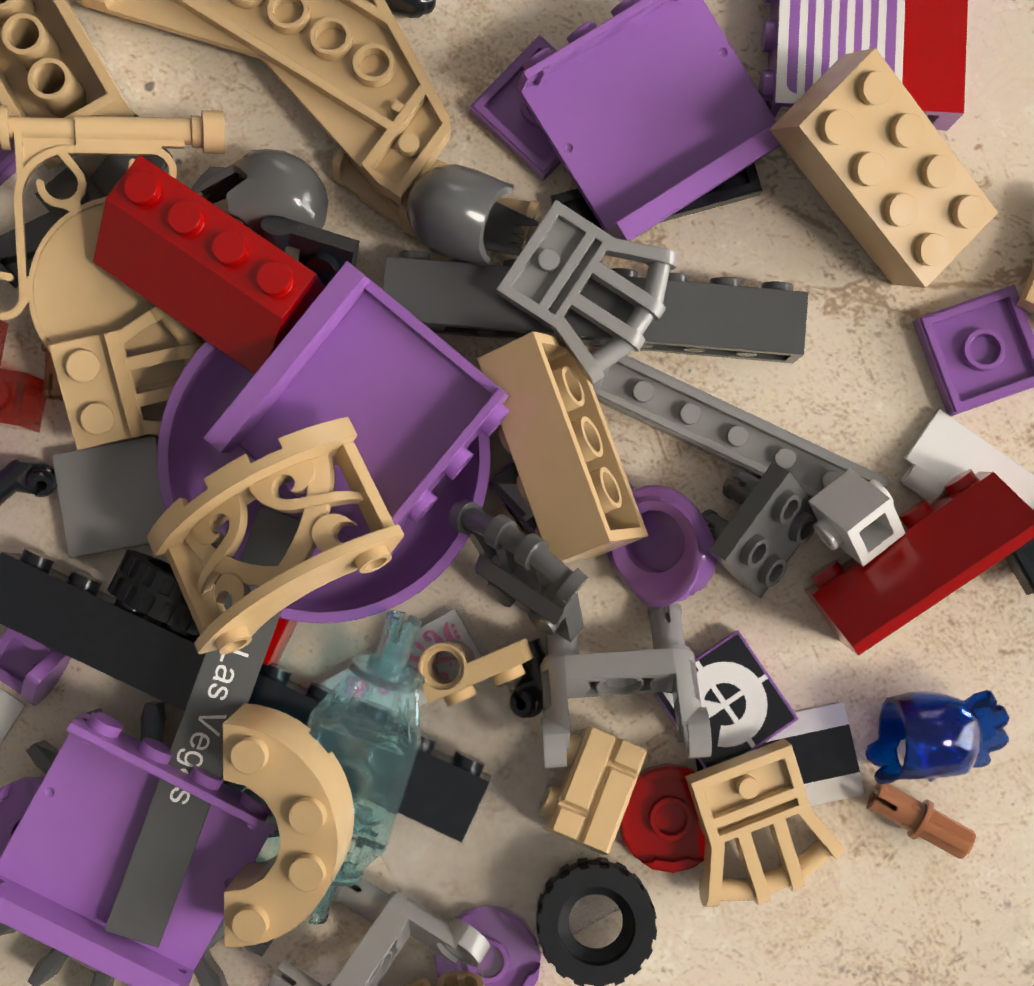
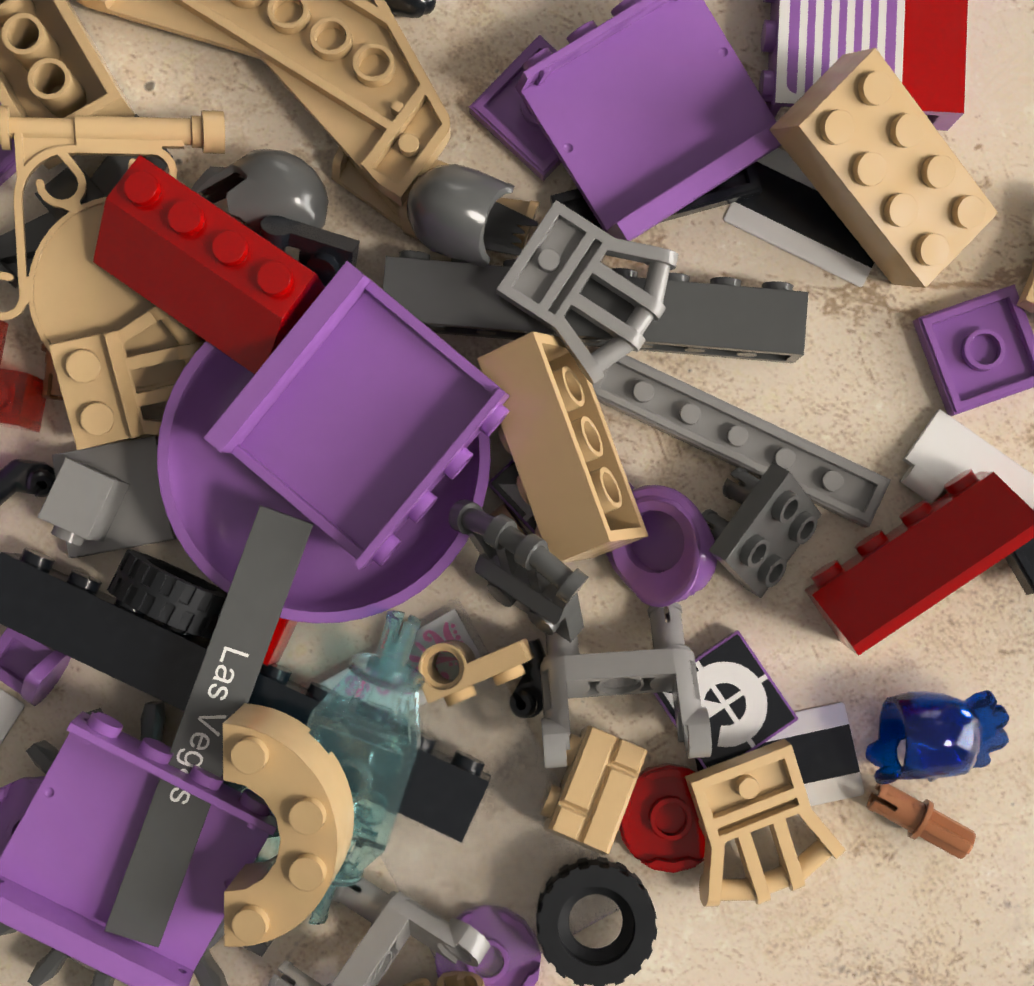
tan fence [147,417,405,654] -> none
white brick [808,469,906,567] -> none
none -> light grey brick [38,458,130,546]
none -> sticker [724,148,875,287]

